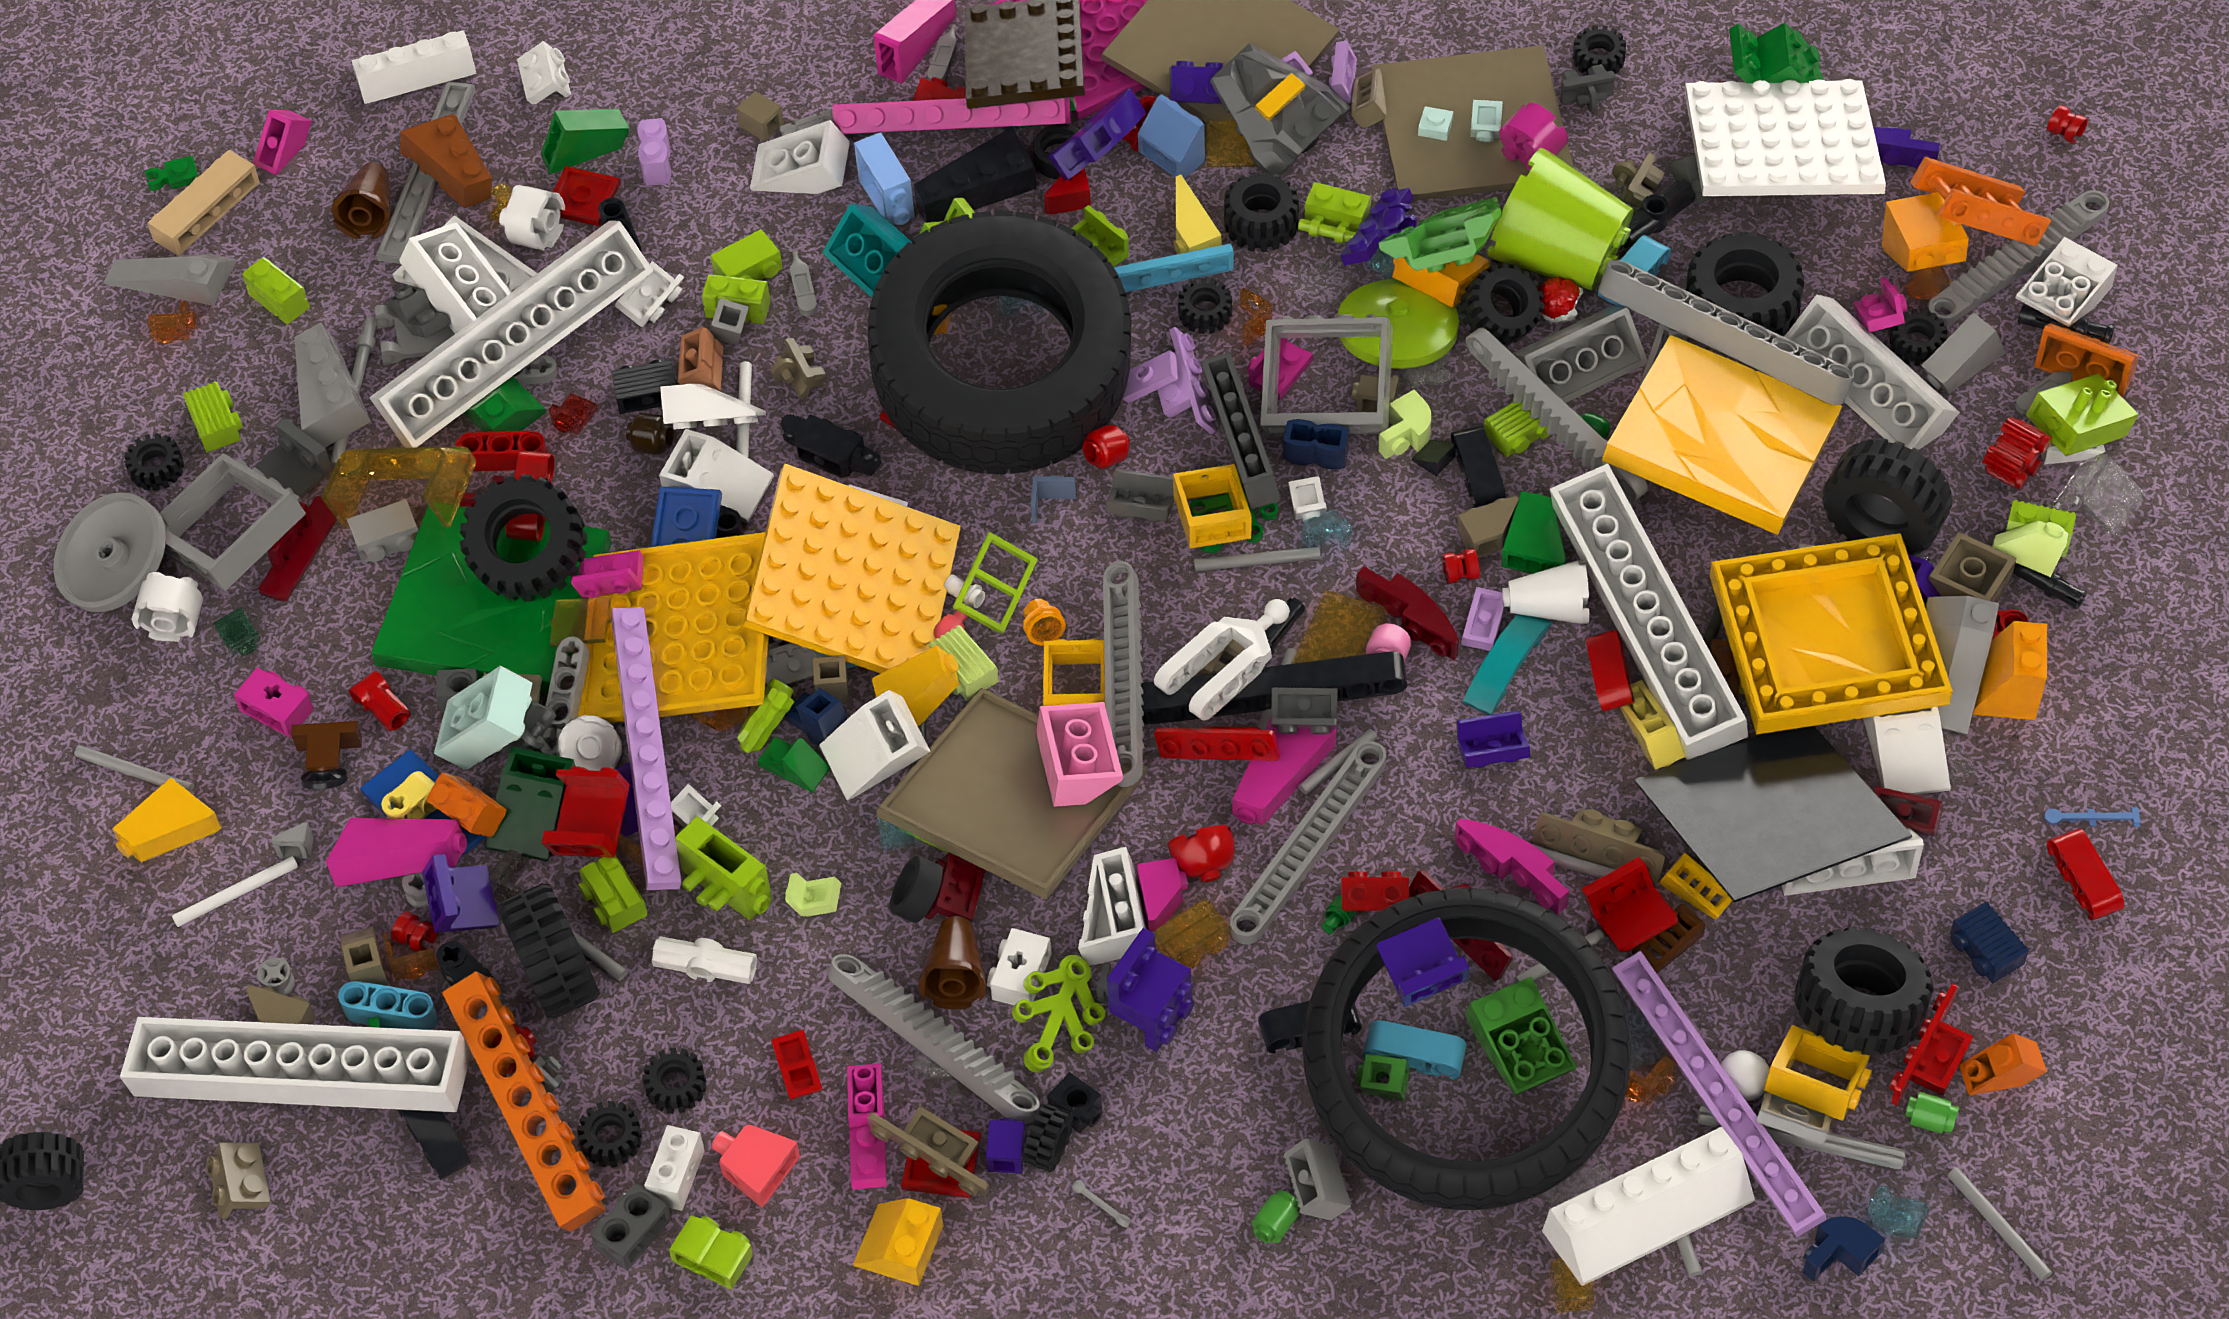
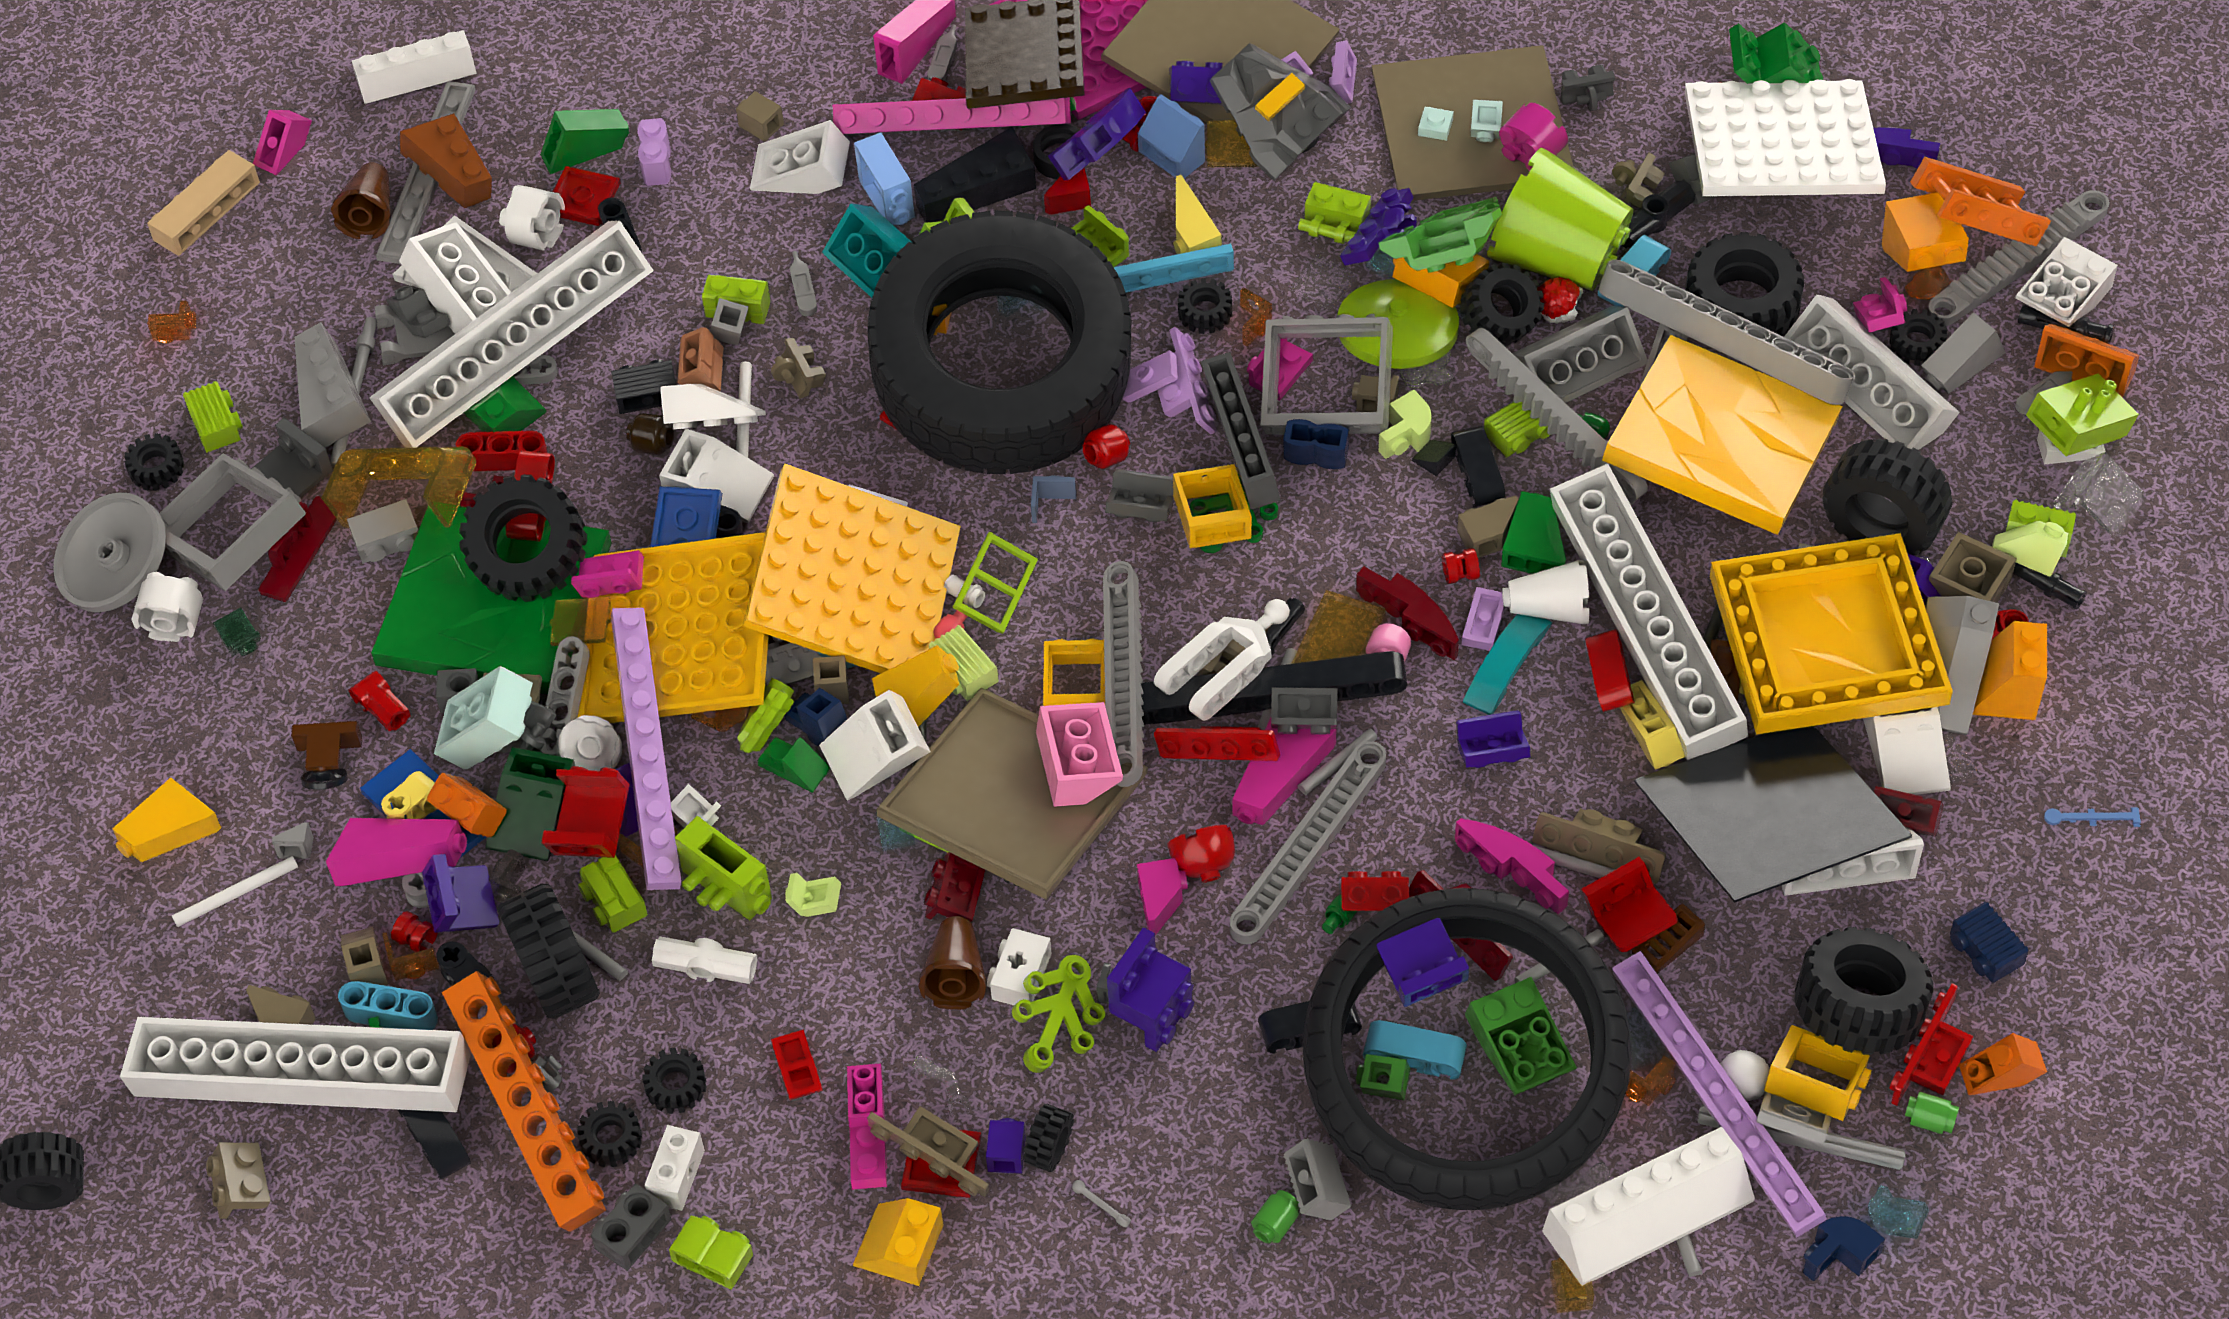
light grey bar [74,745,194,793] -> none
light grey wedge [104,254,236,306] -> none
green plate [145,155,198,191] -> none
dark pink brick [234,667,314,738] -> none
lime brick [242,257,310,325] -> none
light grey wheel [257,958,295,996] -> none
clear yellow arm [488,183,512,224] -> none
white bracket [517,41,571,104] -> none
clear red bracket [549,393,598,435] -> none
white bracket [614,261,684,327] -> none
lime brick [710,229,783,280] -> none
coral torso [712,1125,800,1208] -> none
light grey axle [779,109,833,136] -> none
black hinge [780,414,881,478] -> none
light grey gear [827,954,1040,1124] -> none
black tyre [890,856,943,923] -> none
light orange piece [1023,599,1066,646] -> none
black brick [1047,1072,1103,1133] -> none
white wedge [1078,847,1147,966] -> none
clear yellow brick [1153,898,1229,969] -> none
light grey bar [1194,547,1320,572] -> none
black tyre [1224,172,1299,252] -> none
white bracket [1288,476,1327,523] -> none
clear light blue bracket [1301,509,1352,550] -> none
dark tan slope [1351,68,1386,128] -> none
black tyre [1573,25,1626,76] -> none
yellow slope [1659,853,1733,920] -> none
light grey bar [1947,1167,2052,1281] -> none
red brick [1982,416,2052,491] -> none
red wheel [2047,105,2088,144] -> none
red beam [2047,828,2124,921] -> none

